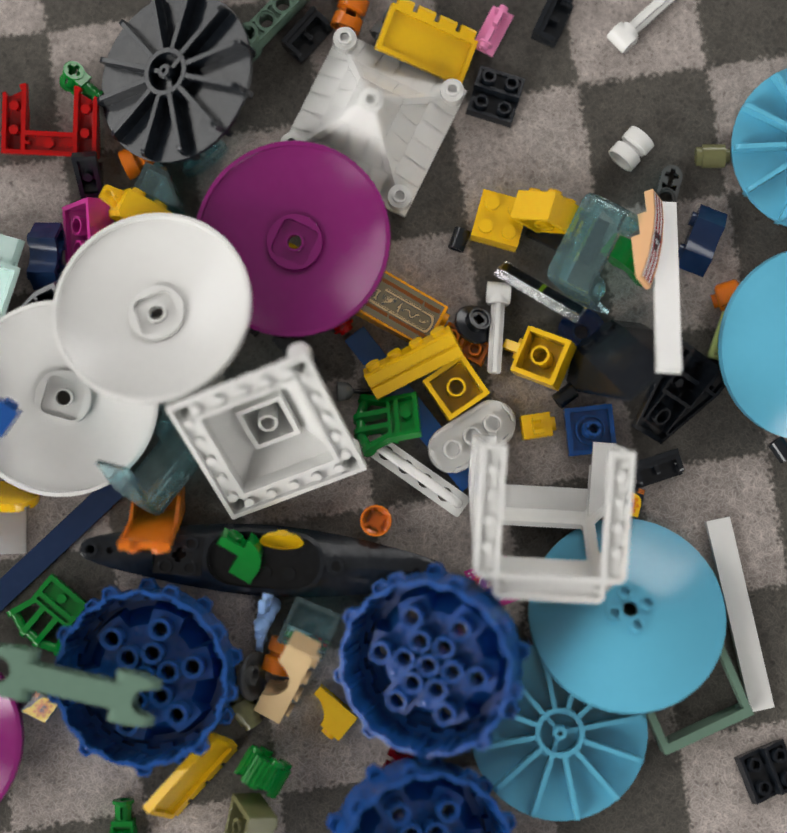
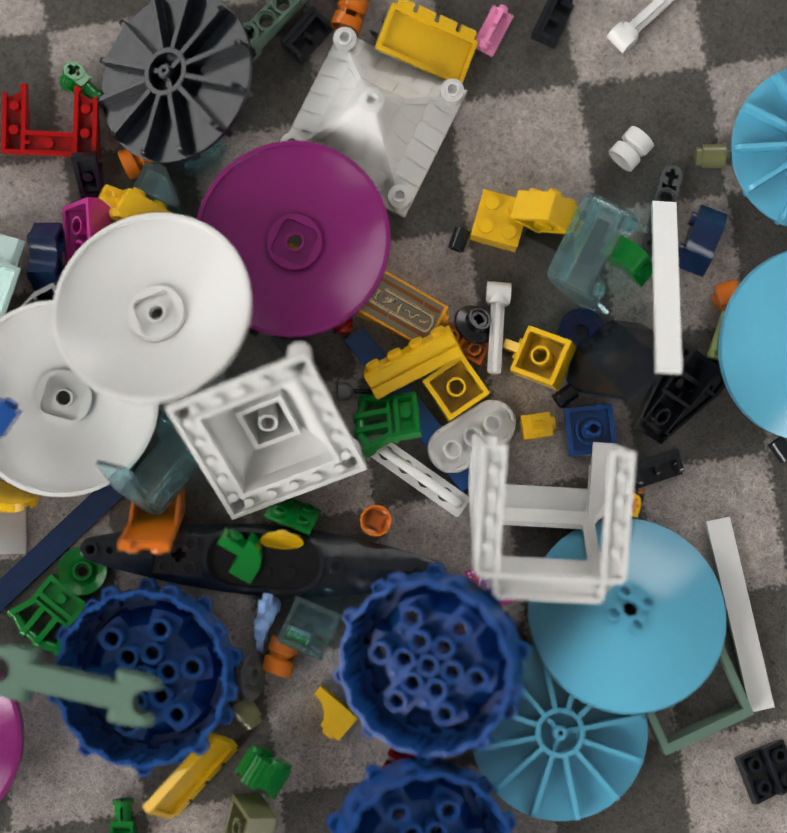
brick [18,692,58,723] -> none
tan arch [254,630,322,724] -> none
black slope [466,65,526,128] -> none
tile [494,261,587,323] -> none
light nougat slope [631,189,664,290] -> none
none -> green dish [57,547,107,595]
none -> green hinge [264,498,321,535]

